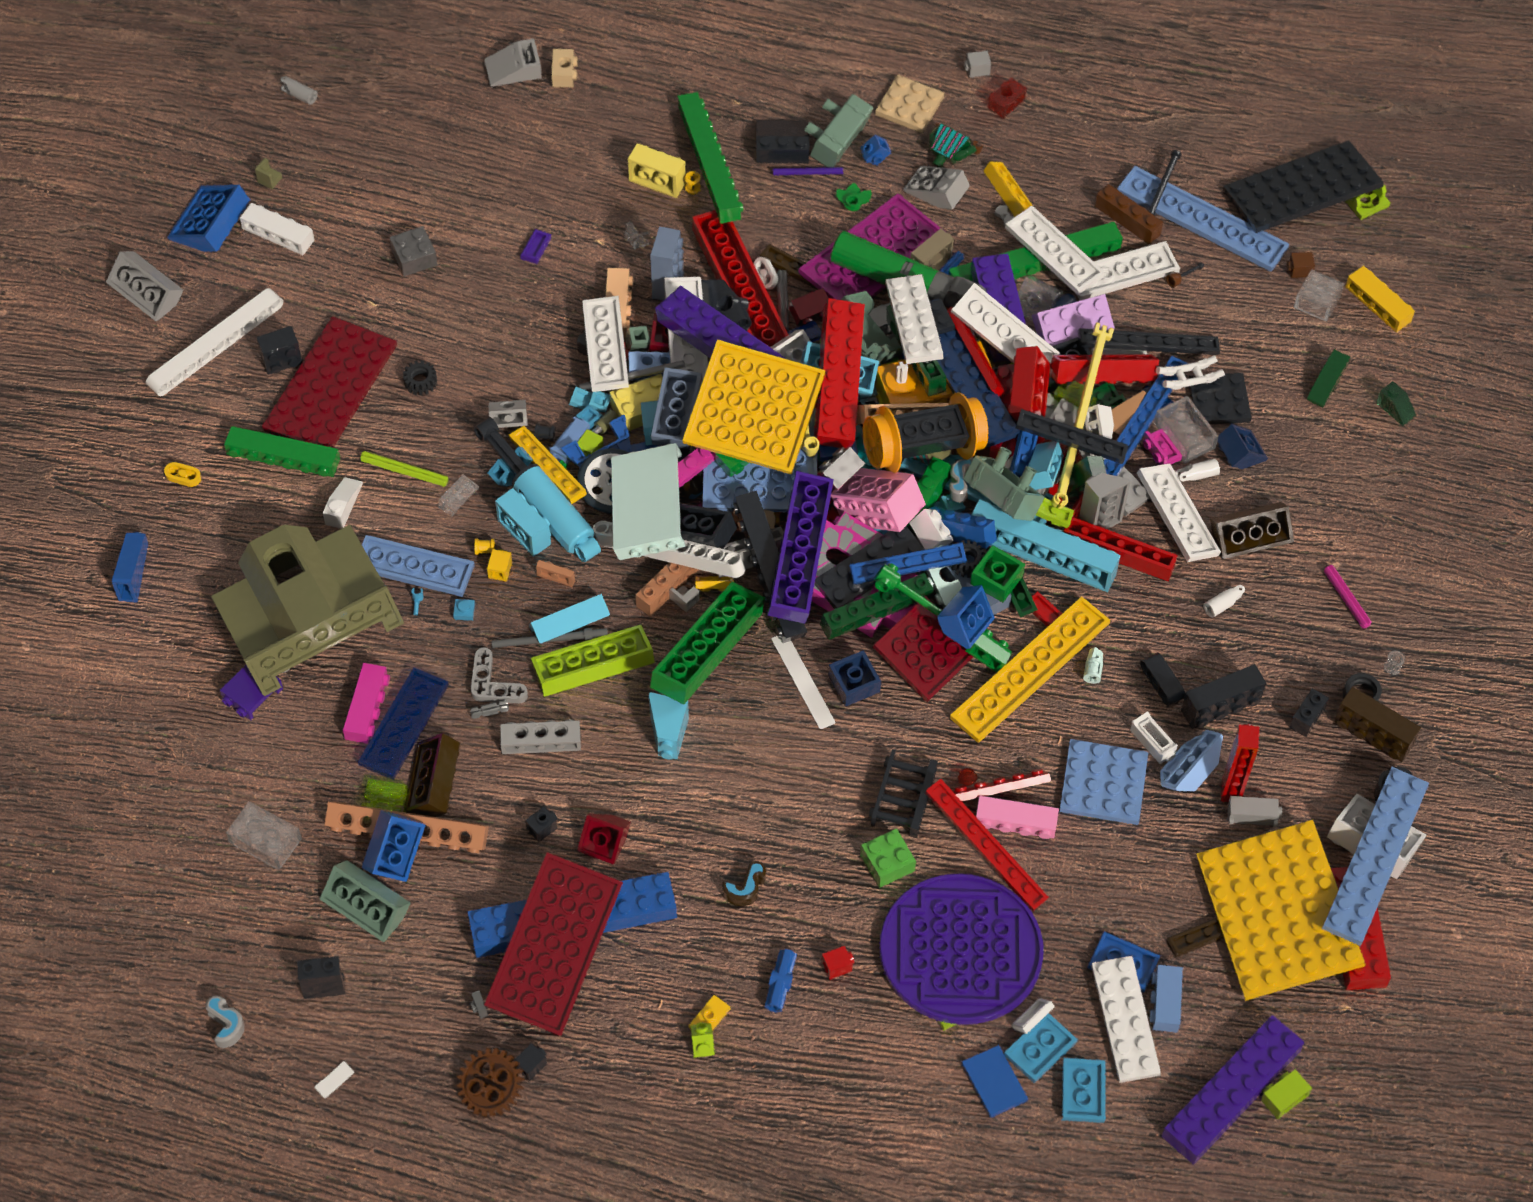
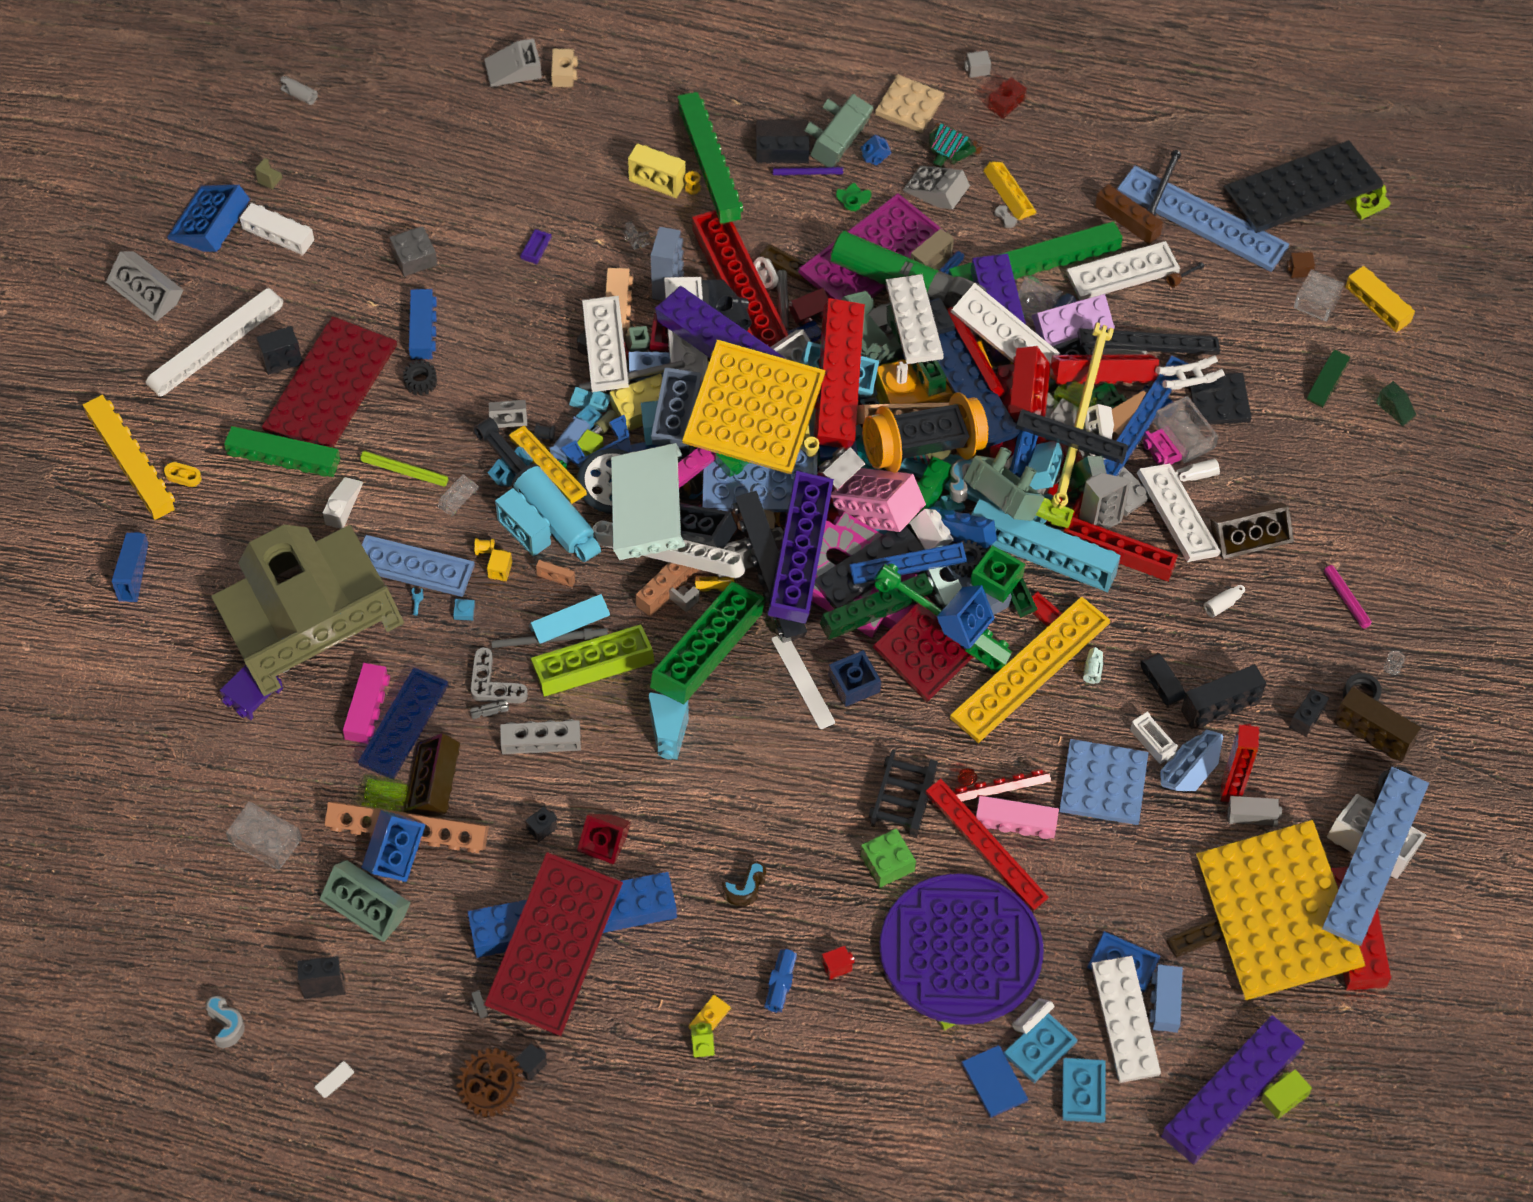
white plate [1005,206,1105,295] -> none
dark blue slope [1216,424,1268,469] -> none
none -> yellow brick [83,395,175,520]
none -> blue brick [409,289,437,360]

